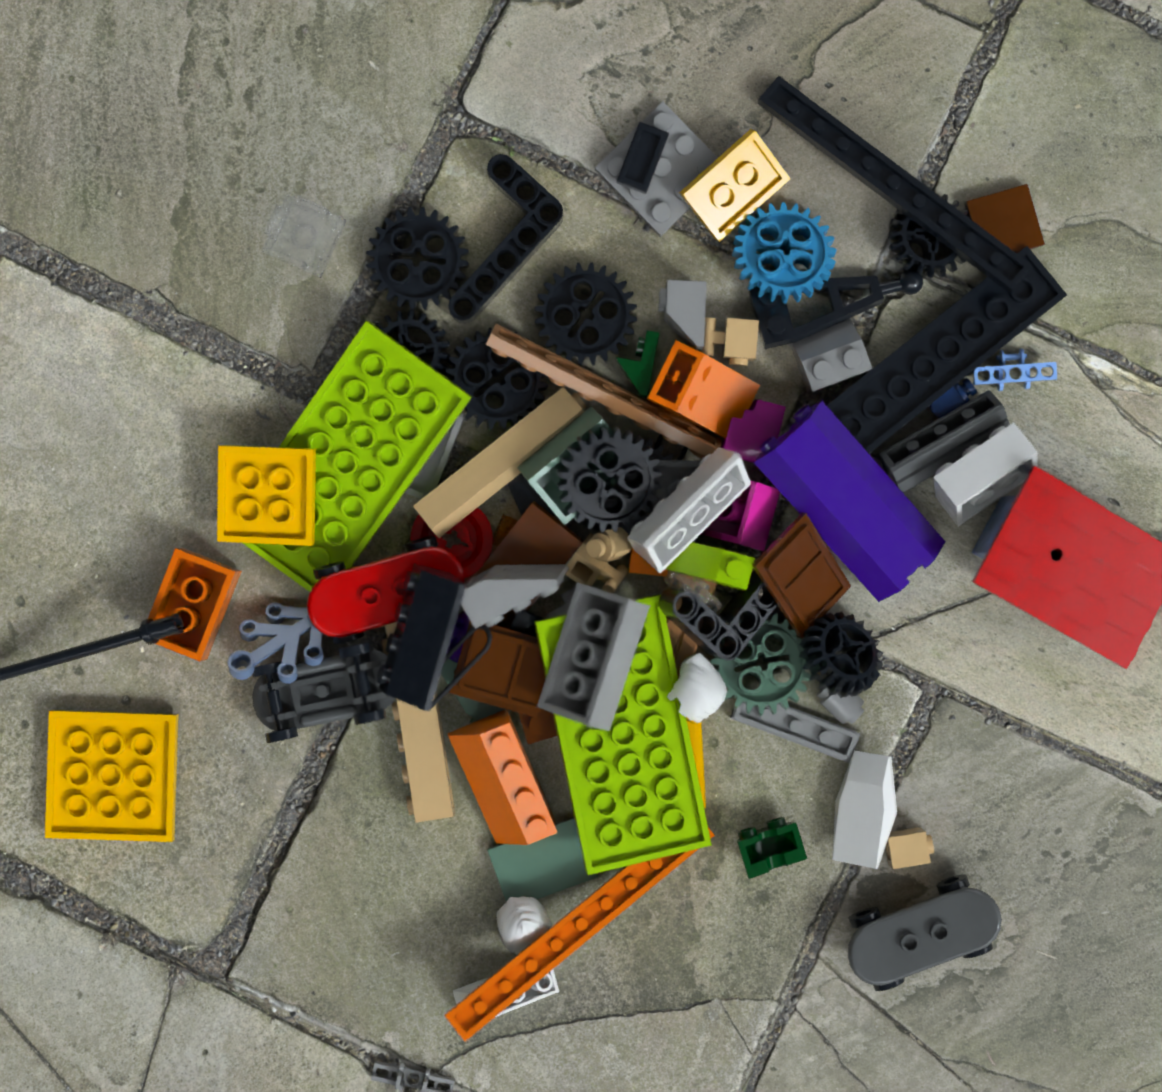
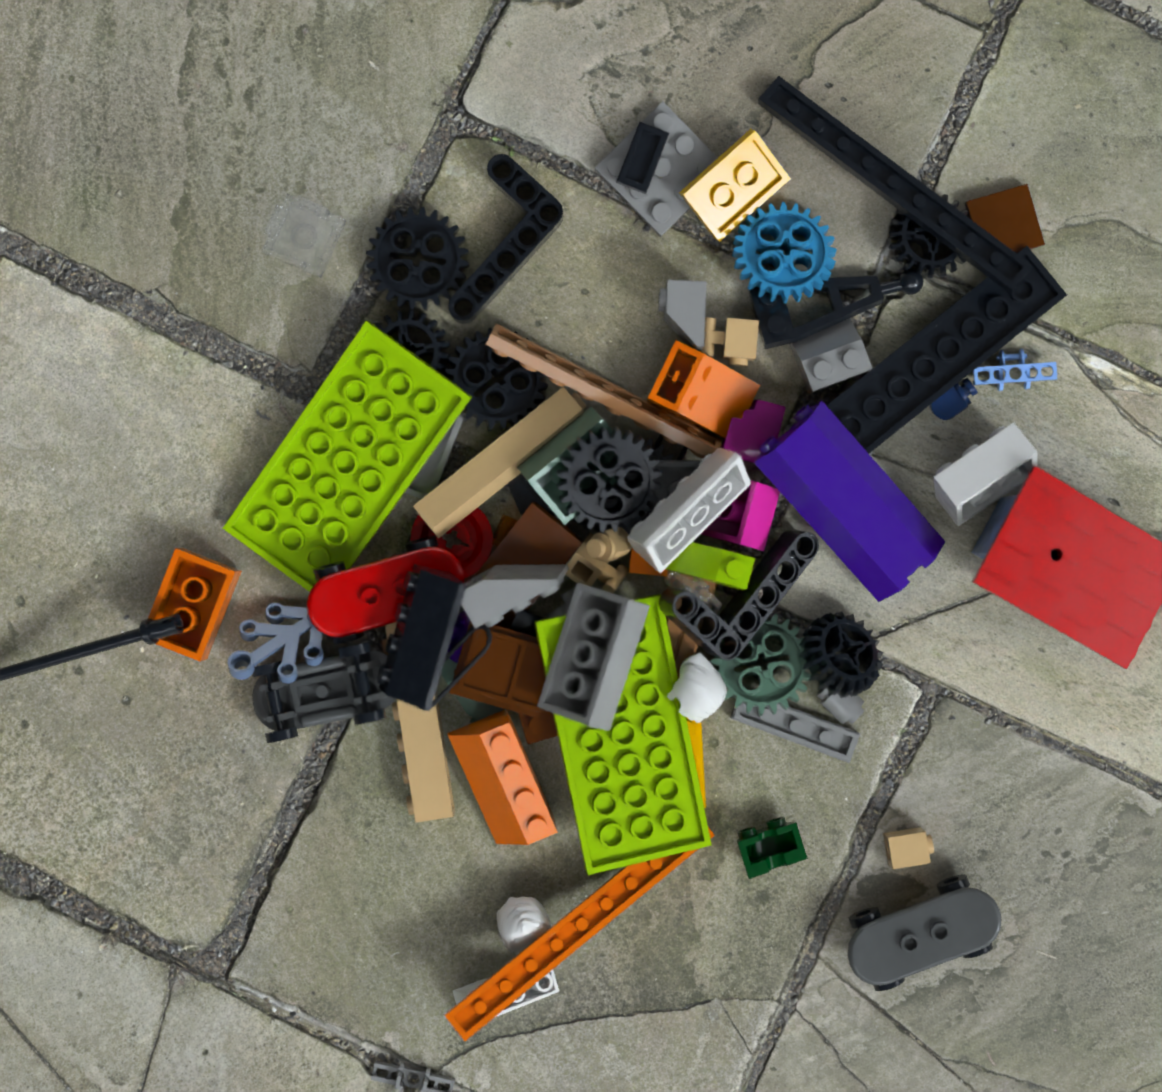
yellow plate [45,710,178,842] -> none
yellow plate [217,445,316,546] -> none
sand green tile [487,817,598,902] -> none
black gear [535,262,637,366] -> none
dark green slope [615,330,659,398] -> none
reddish brown piece [752,512,851,638] -> none
white piece [833,750,897,869] -> none
dark grey brick [878,390,1010,492] -> none

